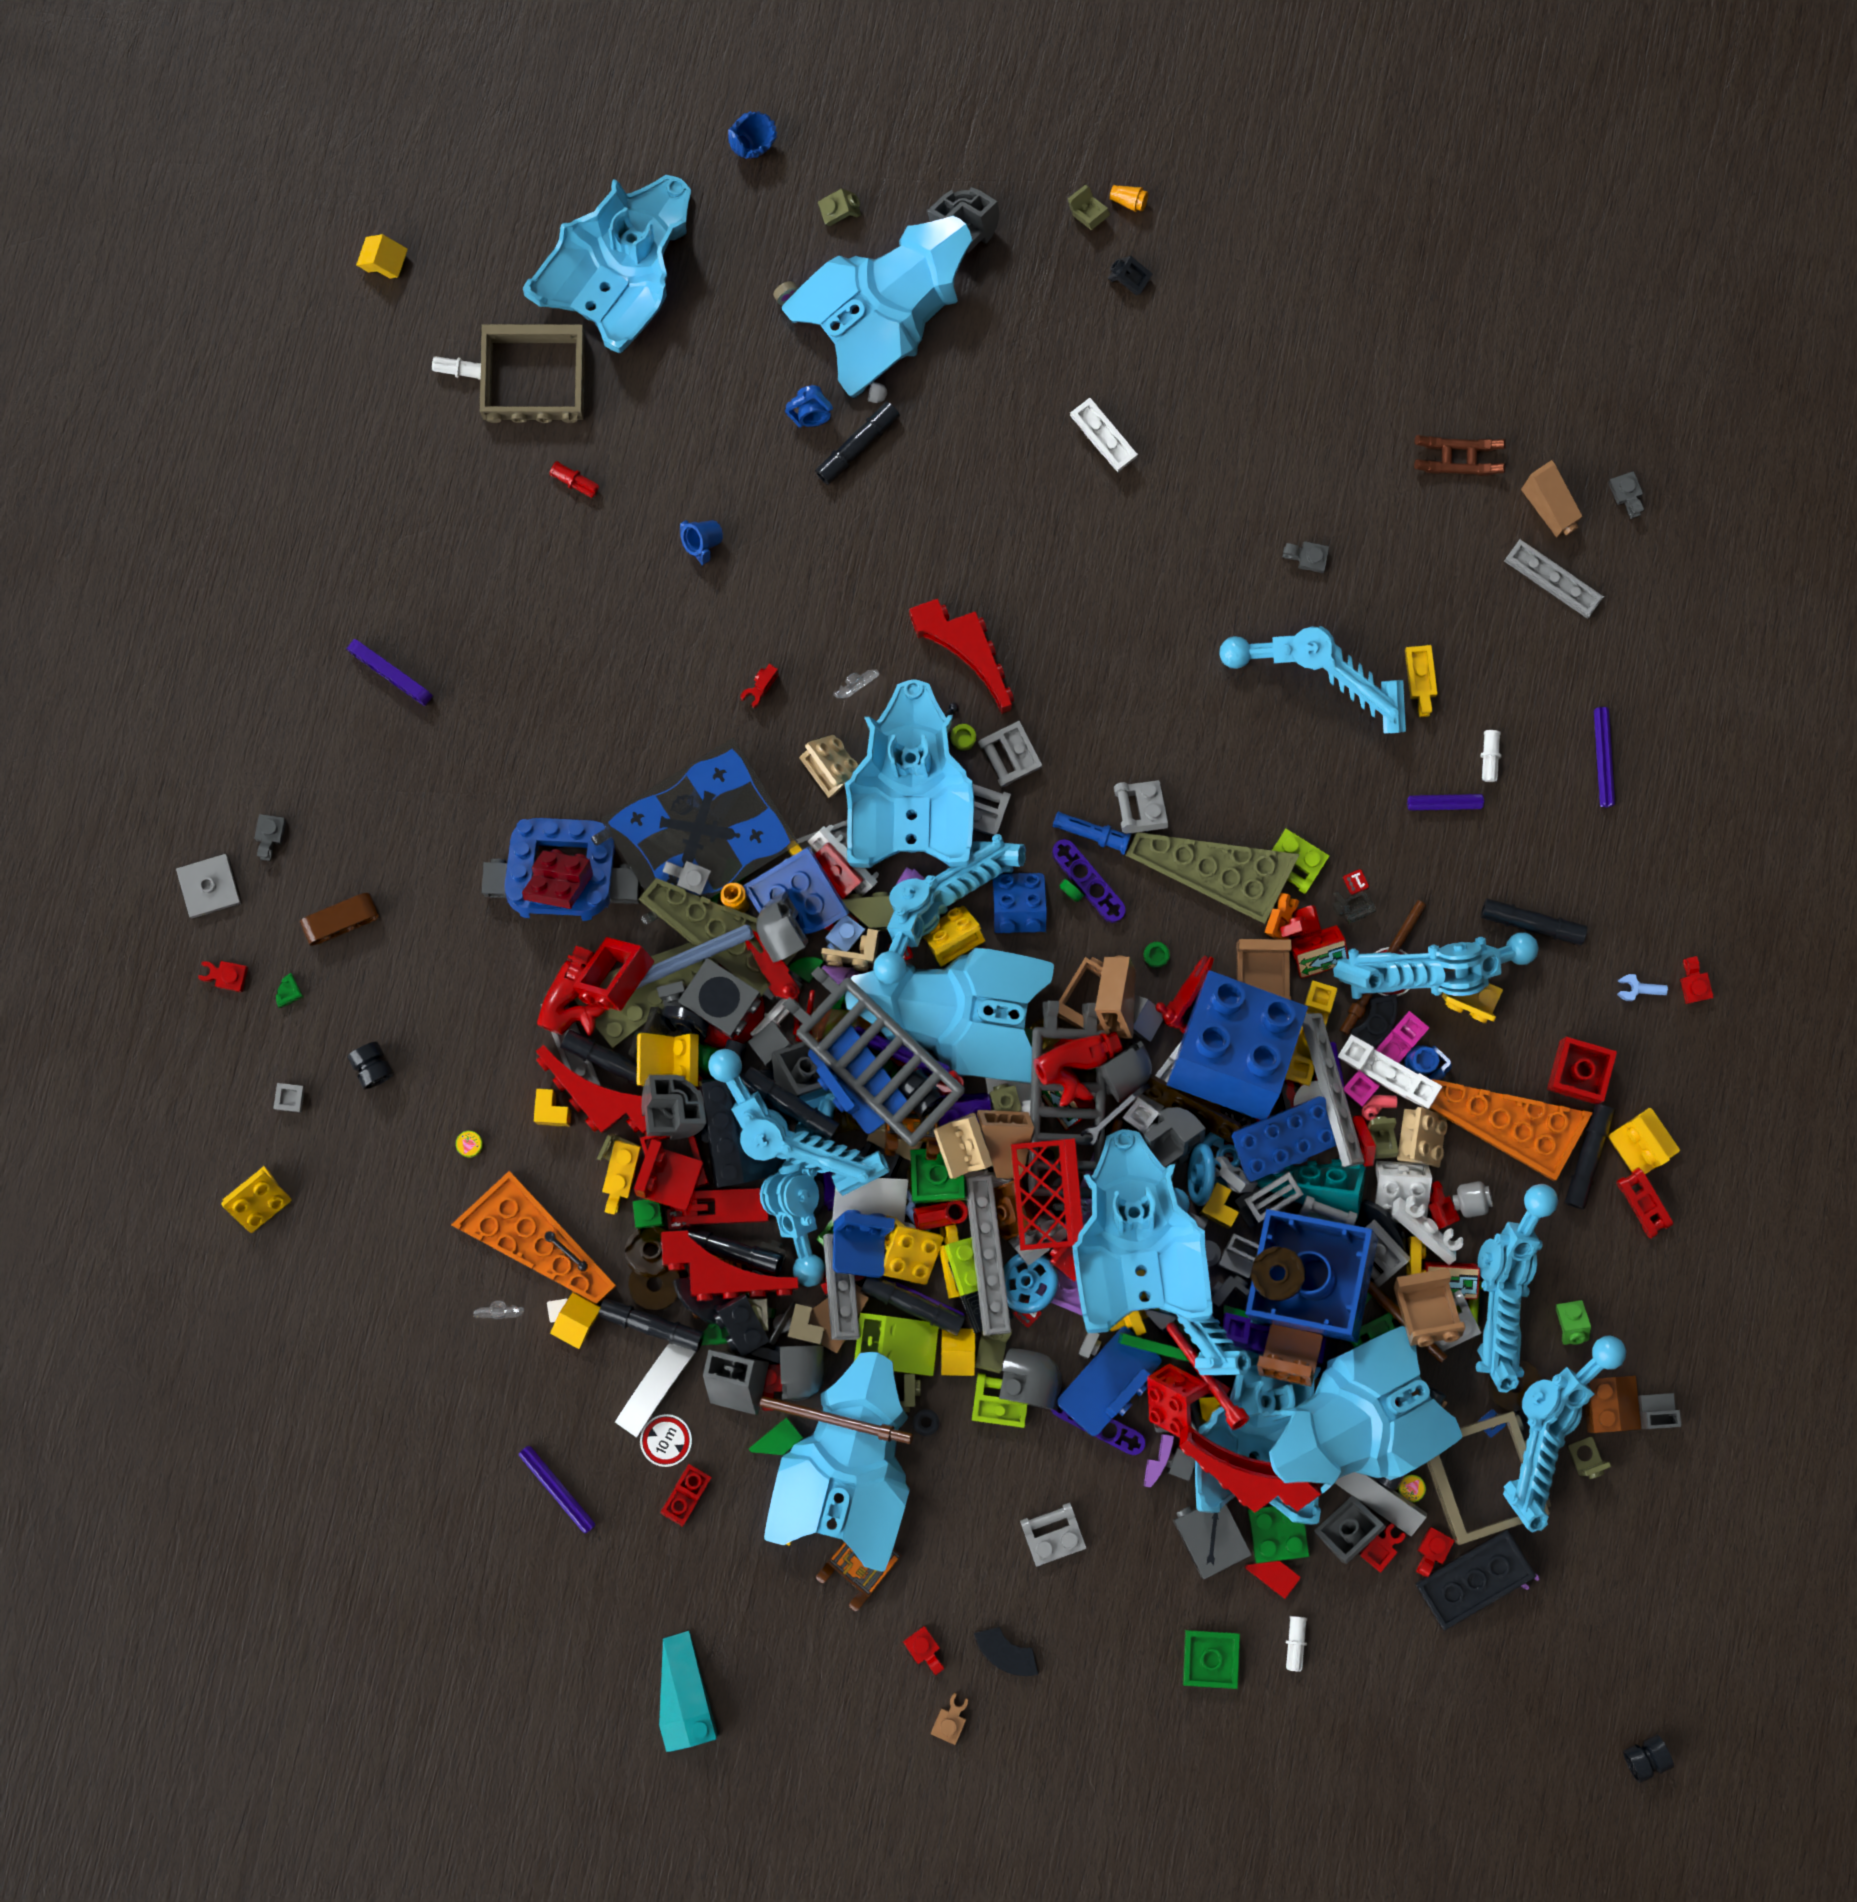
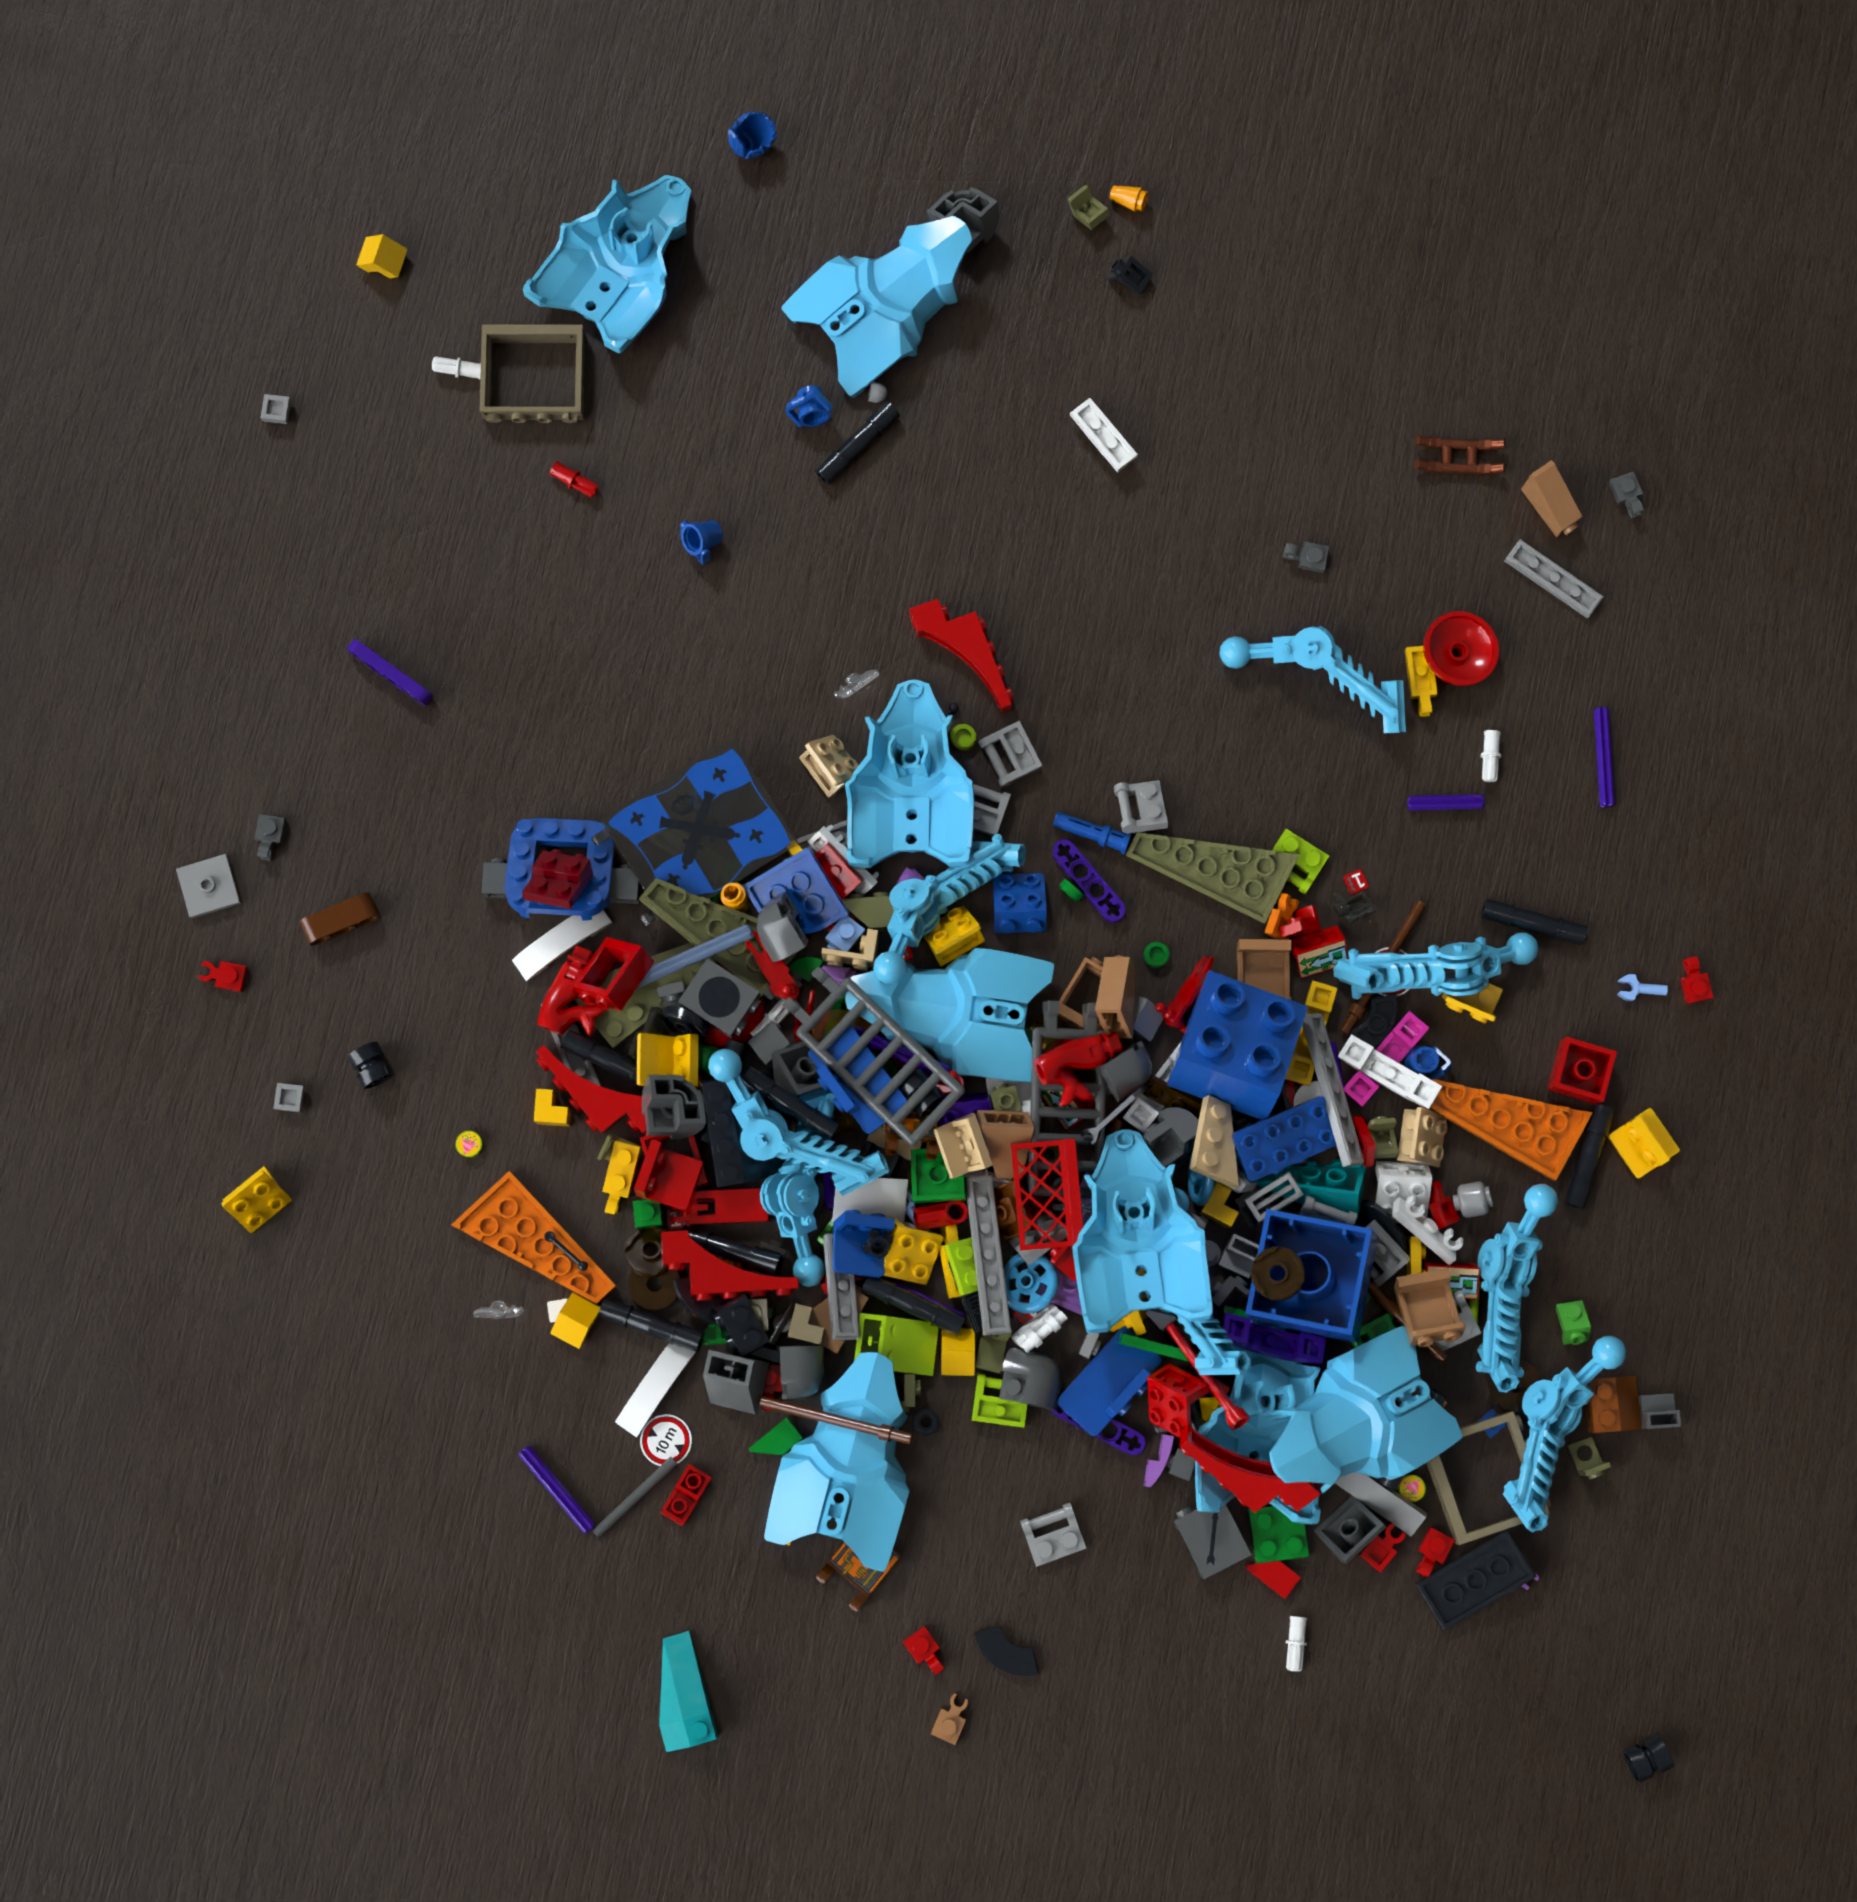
green tile [276,973,303,1008] -> none
light grey plate [663,861,711,895] -> none
red plate [740,664,779,709] -> none
dark tan tile [773,281,798,305] -> none
olive bracket [818,188,861,226] -> none
green plate [1183,1630,1240,1689] -> none
dark orange bracket [1257,1324,1323,1387] -> none
coral arm [1361,1095,1397,1121] -> none
red plate [1616,1167,1673,1239] -> none
none -> light grey plate [260,394,291,424]
none -> white slope [512,910,612,981]
none -> dark grey bar [592,1457,678,1538]
none -> black plate [862,1229,893,1258]
none -> white plate [1010,1303,1068,1353]
none -> tan wing [1190,1095,1239,1188]
none -> red dish [1423,611,1499,686]

